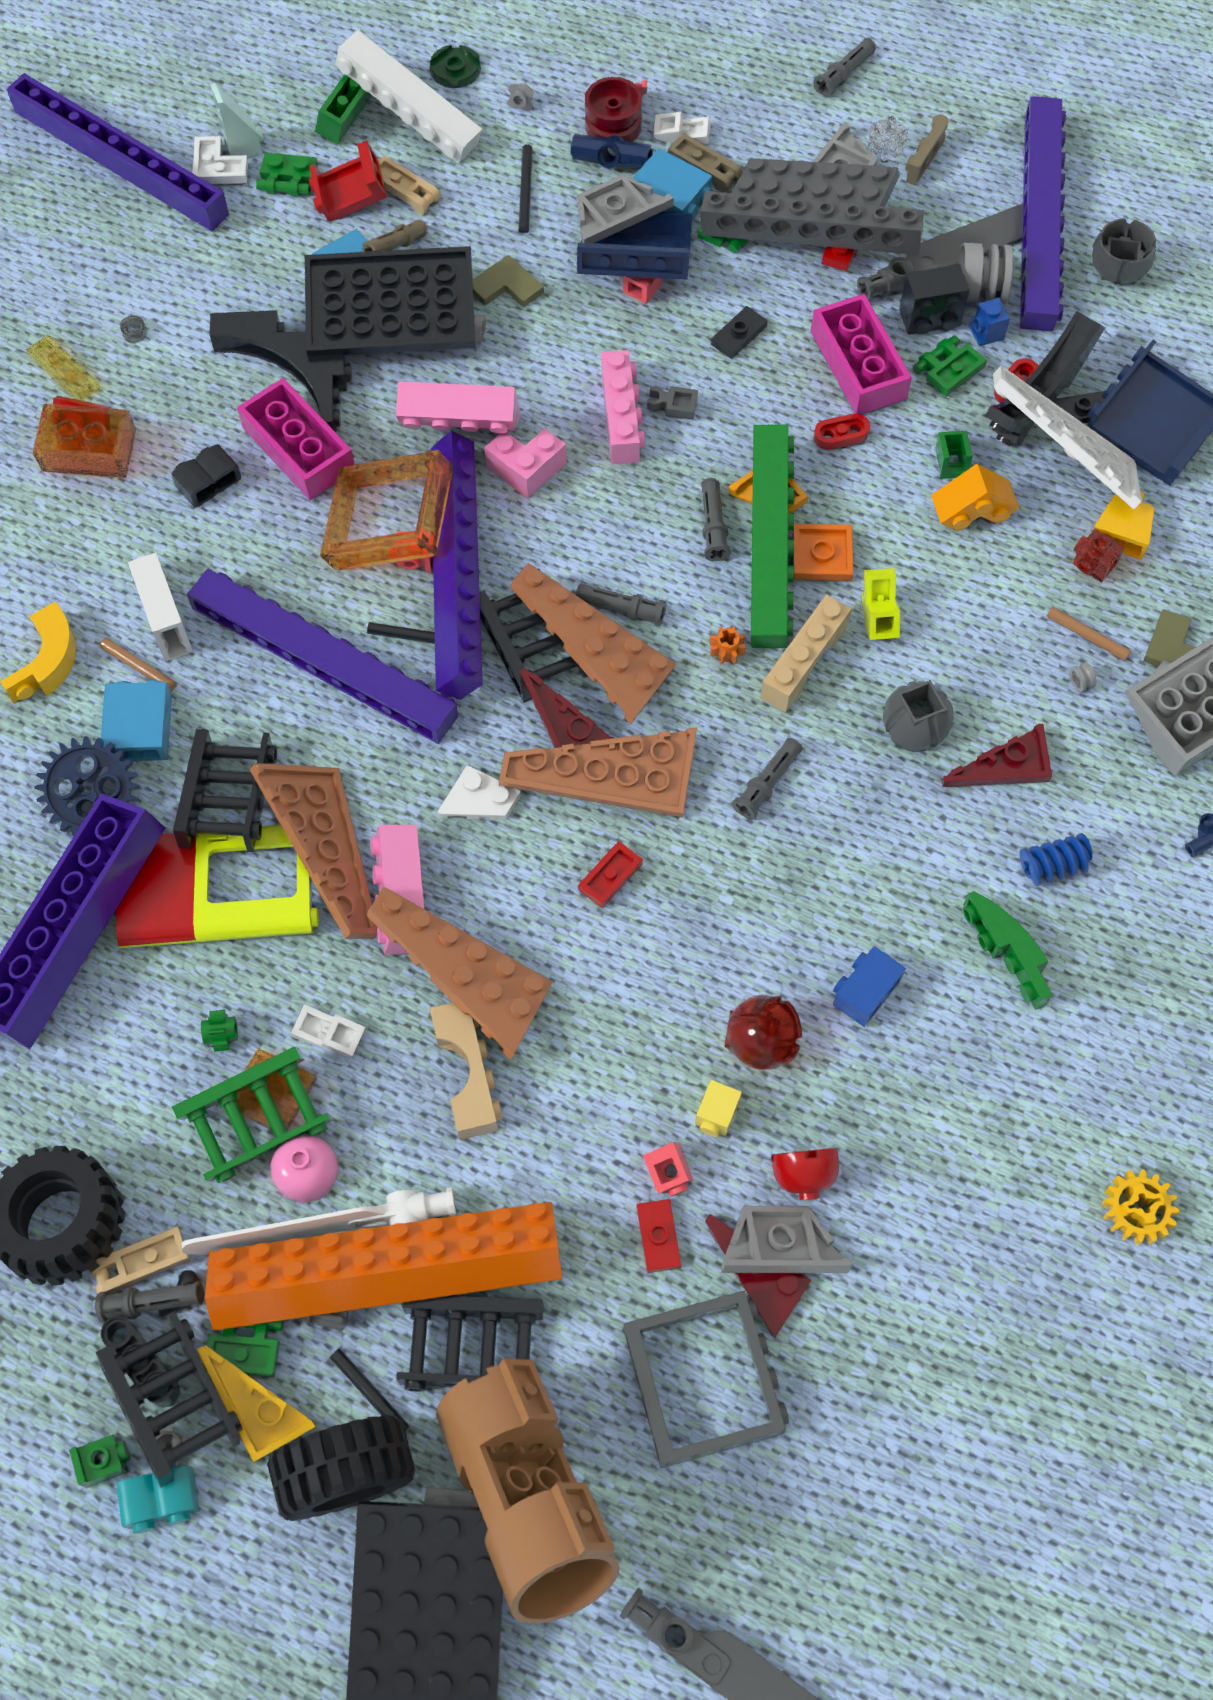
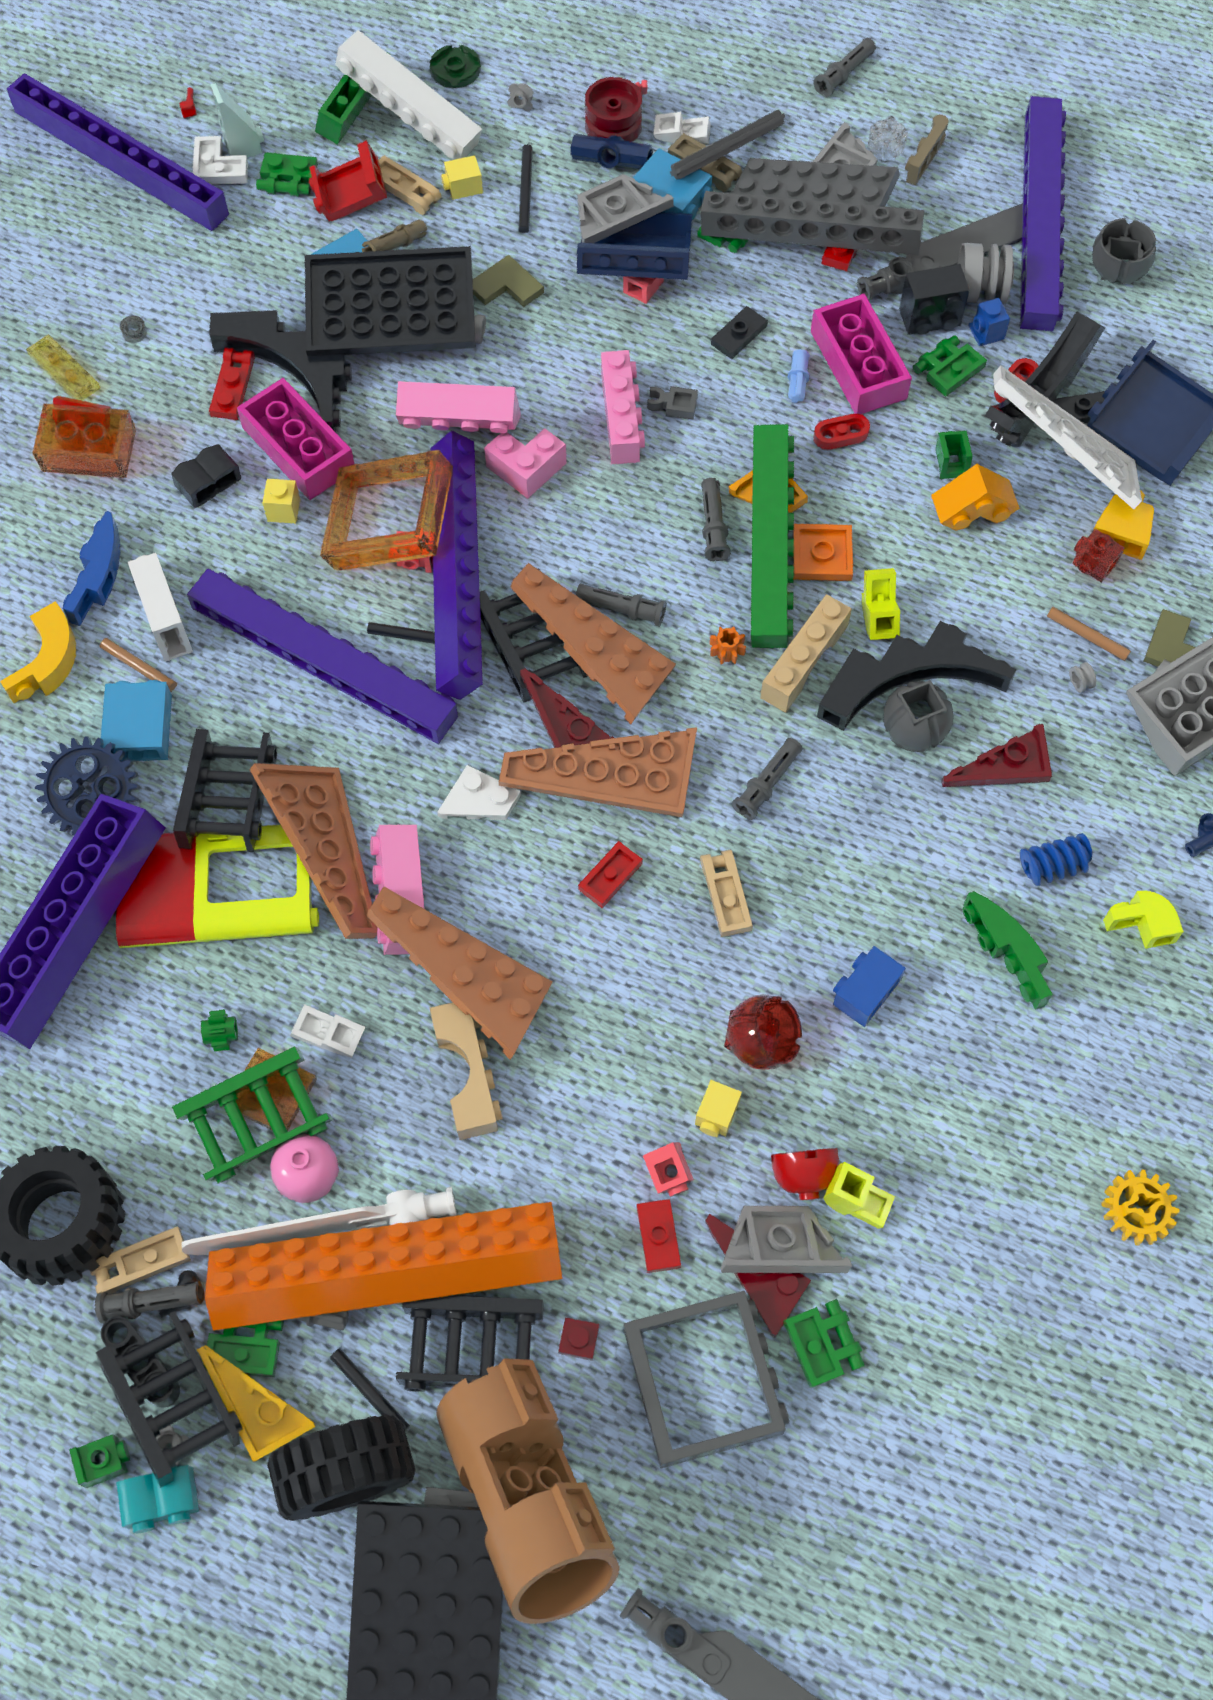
none -> blue slope [62,511,120,626]
none -> red hand [179,87,197,118]
none -> red plate [209,348,255,420]
none -> light yellow brick [262,478,300,524]
none -> light yellow brick [441,155,483,200]
none -> dark red plate [558,1317,599,1361]
none -> dark grey axle [670,110,785,180]
none -> tan plate [700,849,753,937]
none -> green plate [783,1299,865,1388]
none -> light blue axle [787,349,810,403]
none -> black arch [817,621,1017,731]
none -> neon yellow brick [823,1162,895,1229]
none -> neon yellow brick [1103,891,1184,949]

